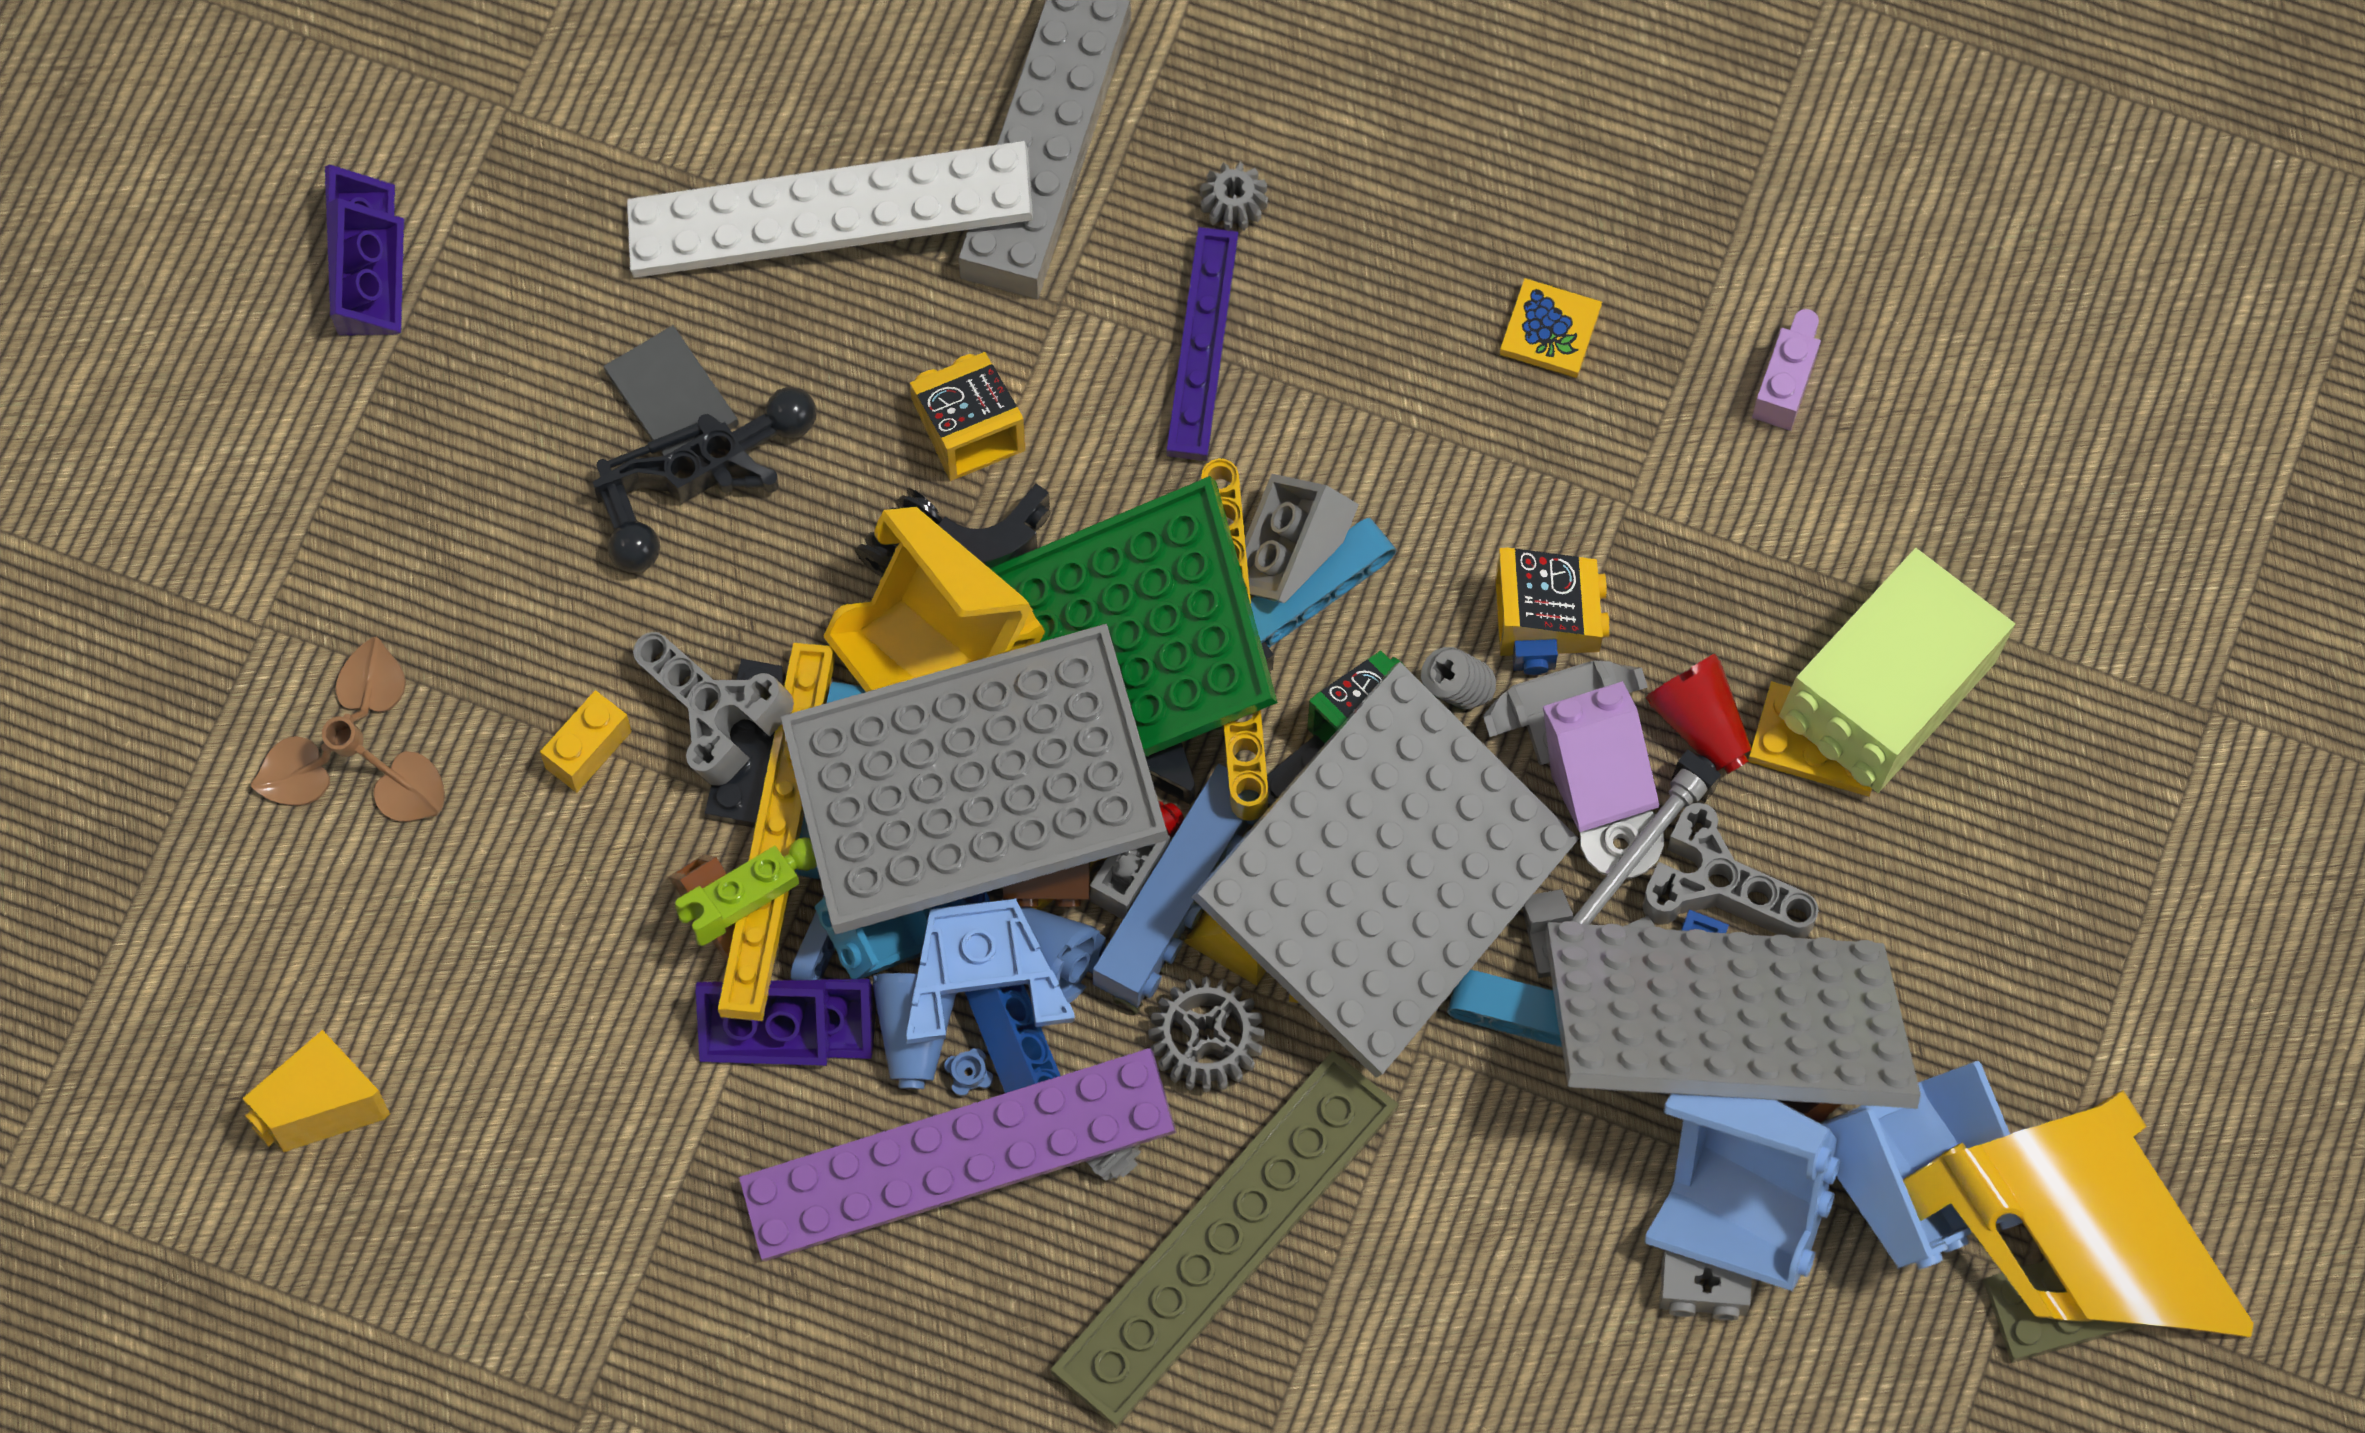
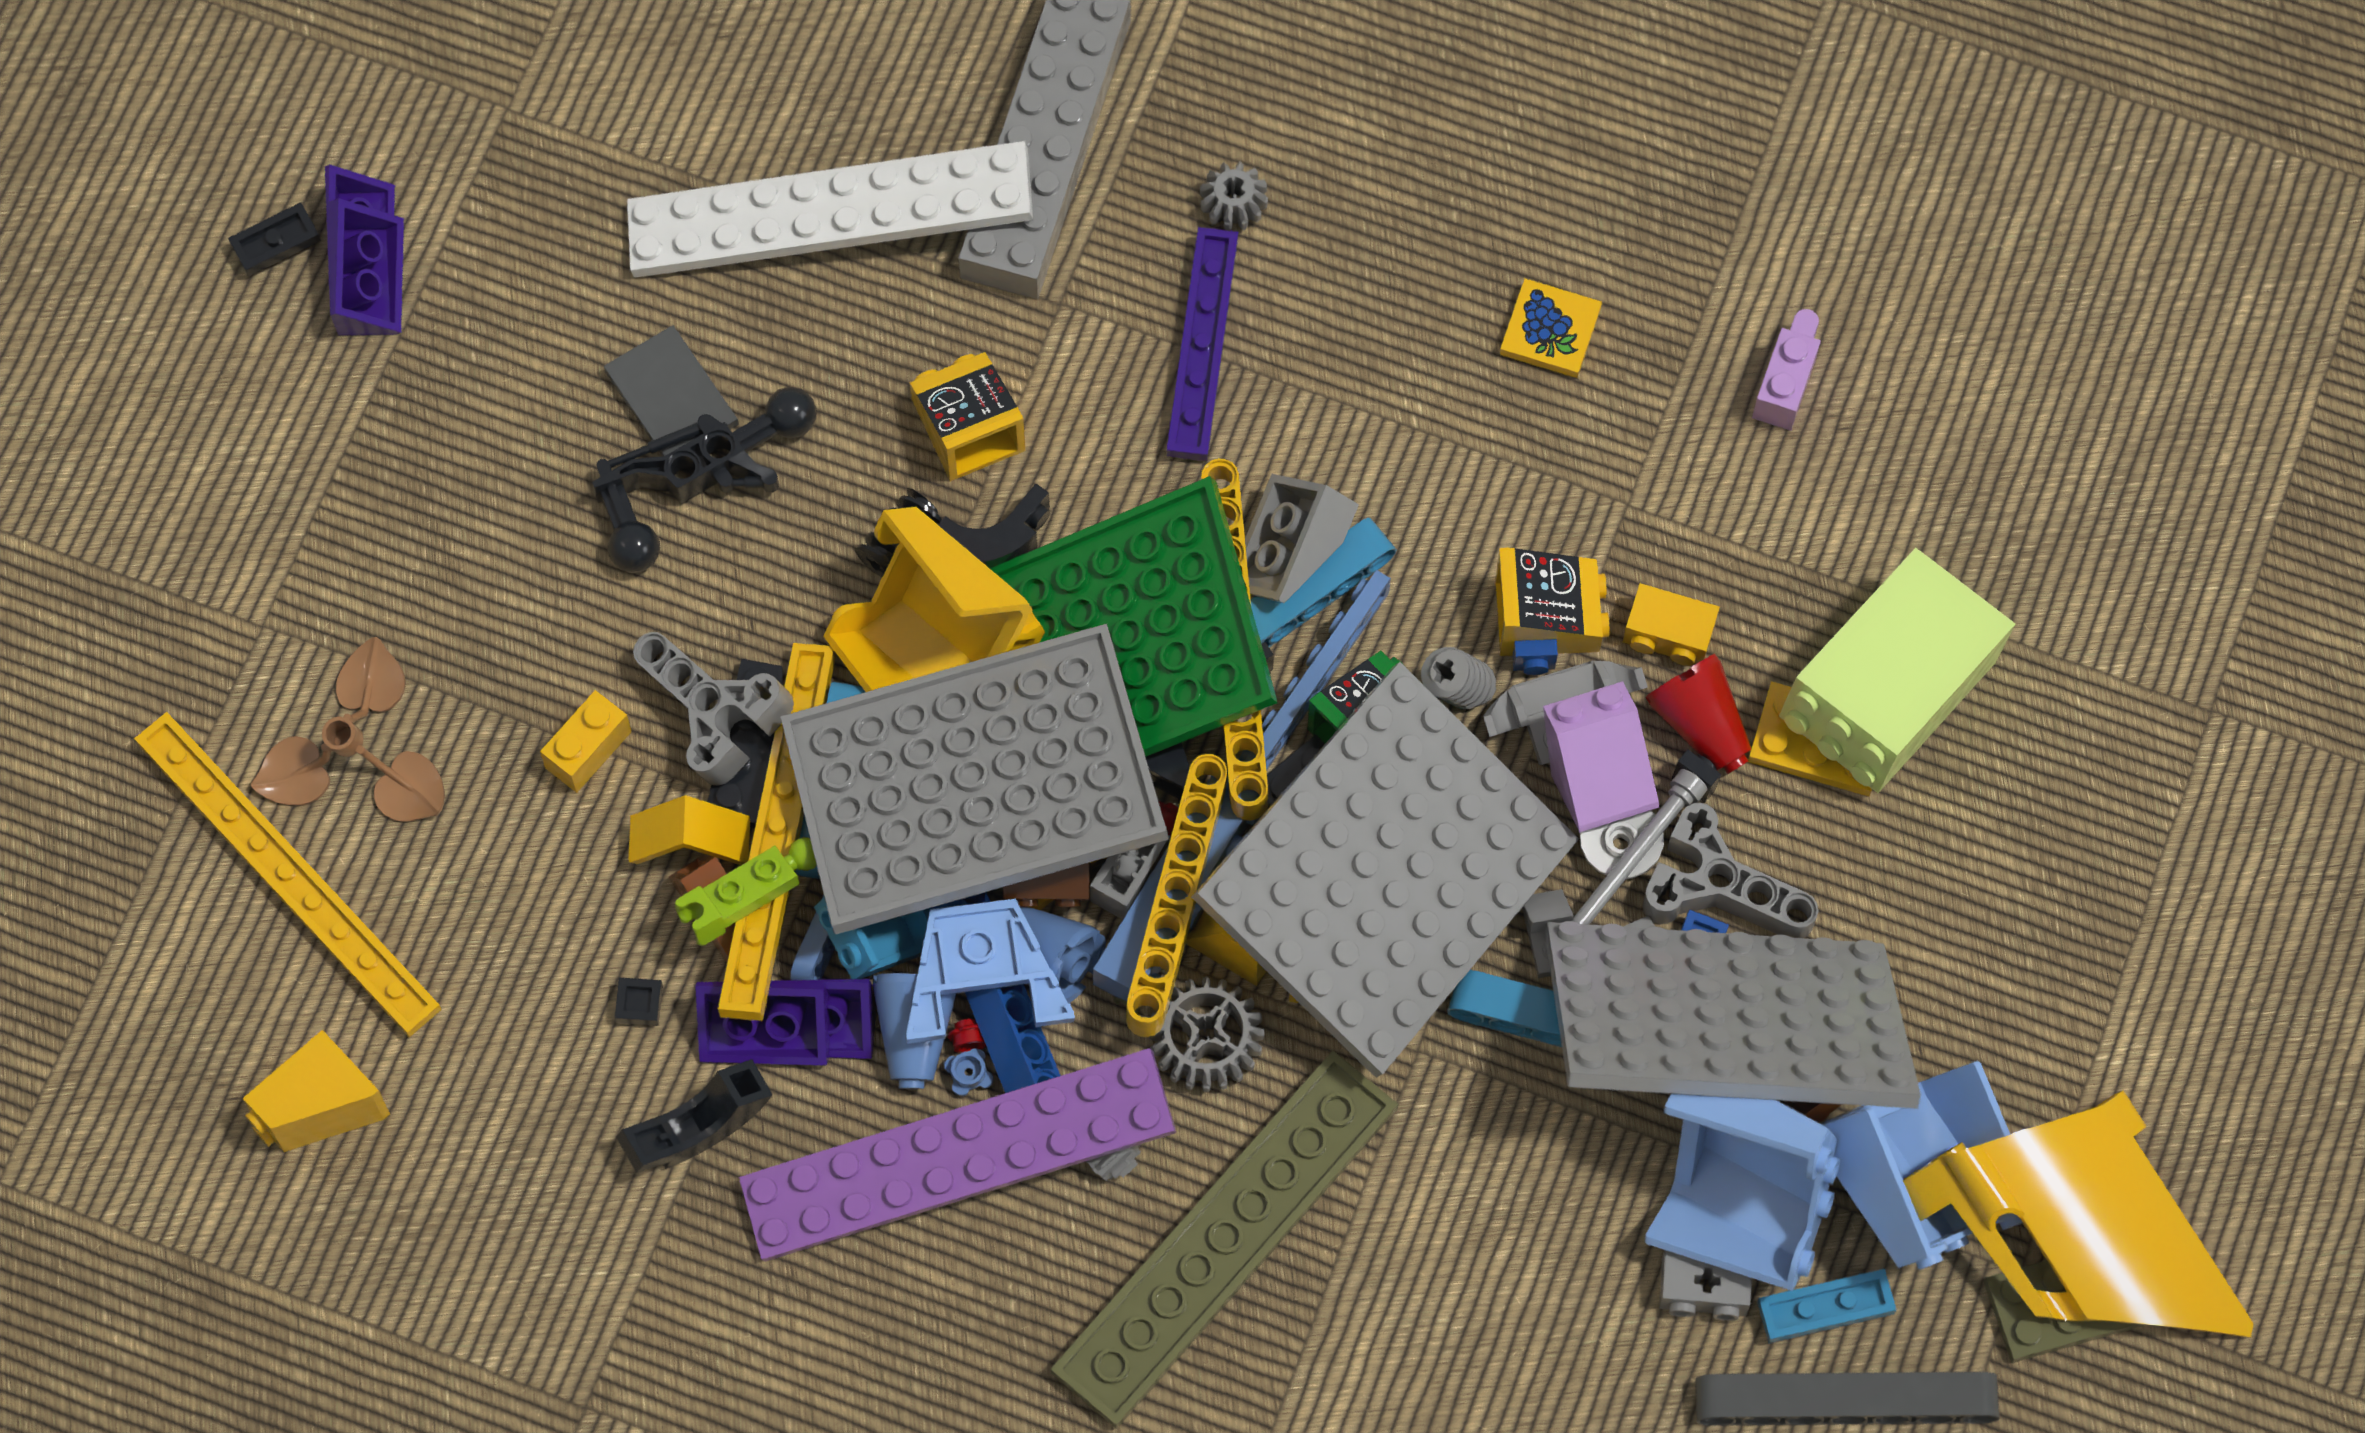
none -> yellow plate [134,712,442,1038]
none -> black plate [228,202,321,277]
none -> black plate [615,977,663,1026]
none -> black arch [616,1059,773,1173]
none -> yellow panel [629,795,750,865]
none -> red plate [948,1019,987,1053]
none -> yellow beam [1126,754,1227,1037]
none -> medium blue plate [1239,570,1391,771]
none -> yellow brick [1623,583,1720,666]
none -> dark grey beam [1695,1372,2000,1426]
none -> dark azure plate [1757,1269,1897,1343]

